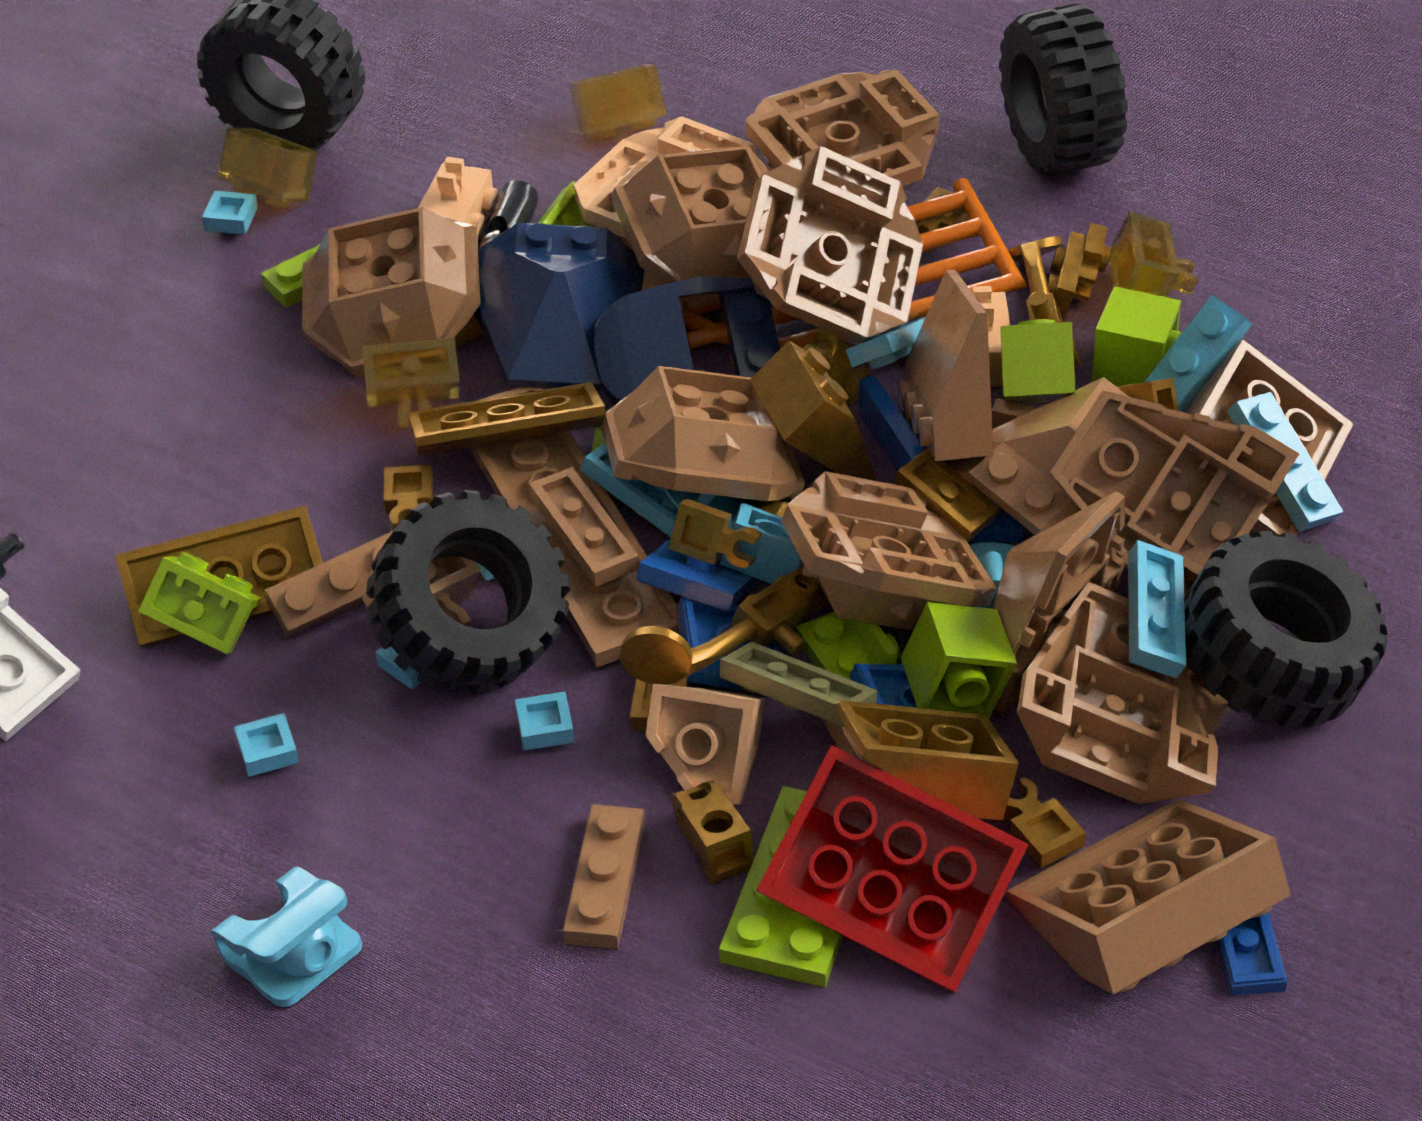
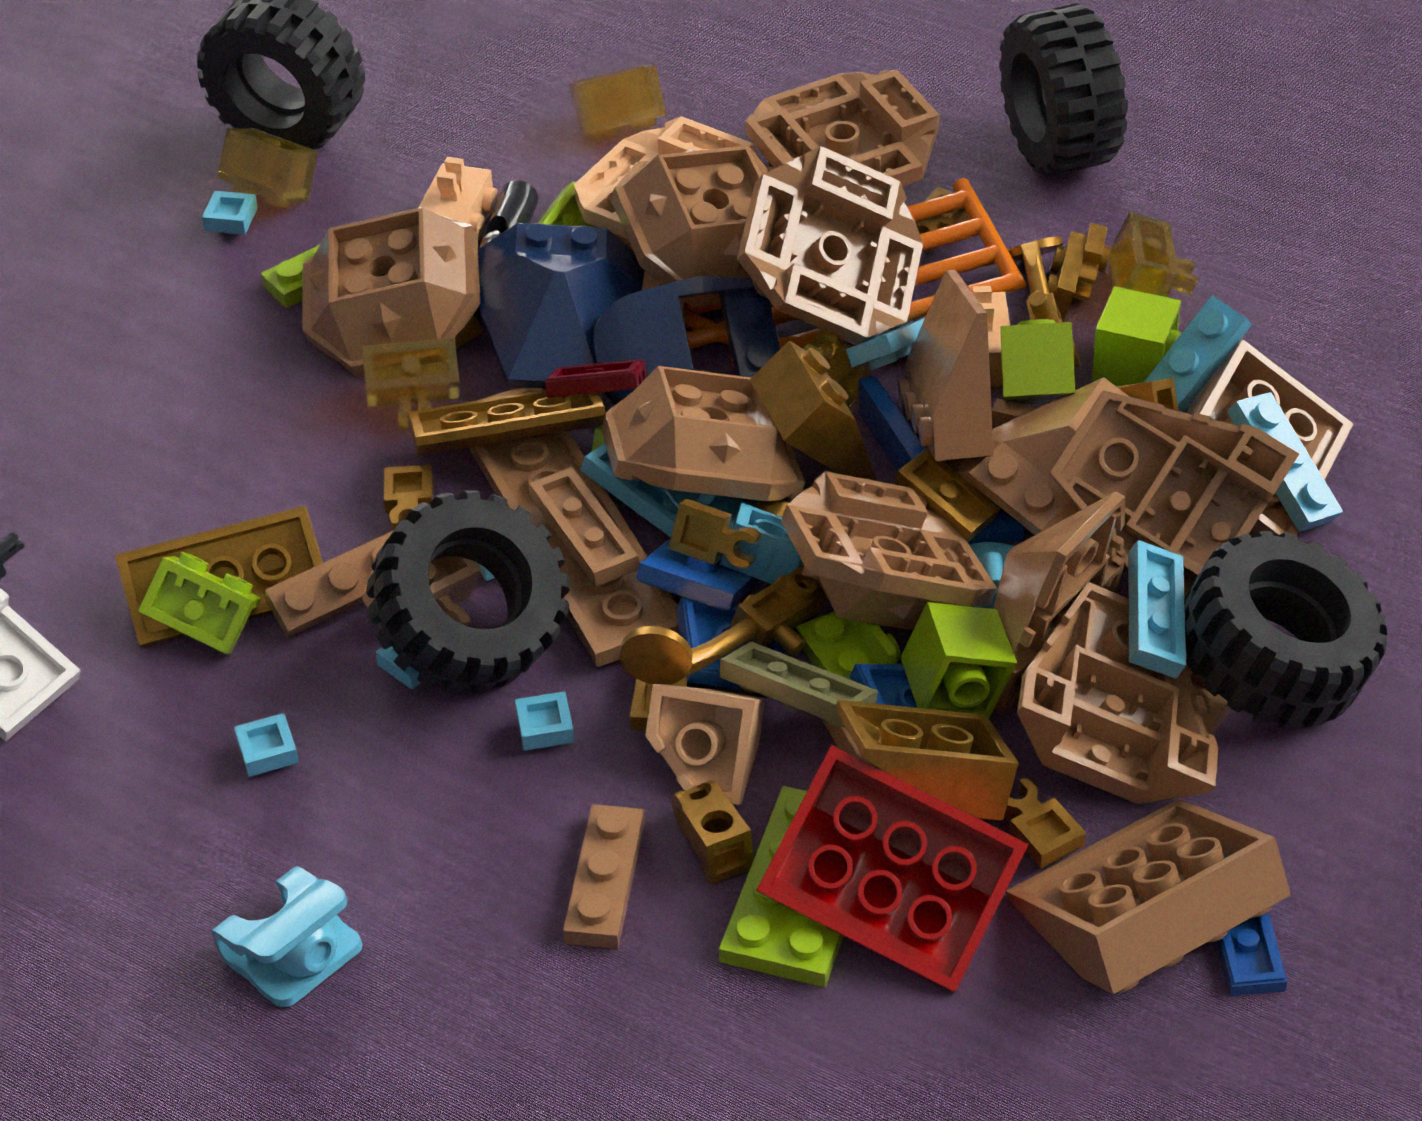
none -> dark red tile [545,359,648,398]

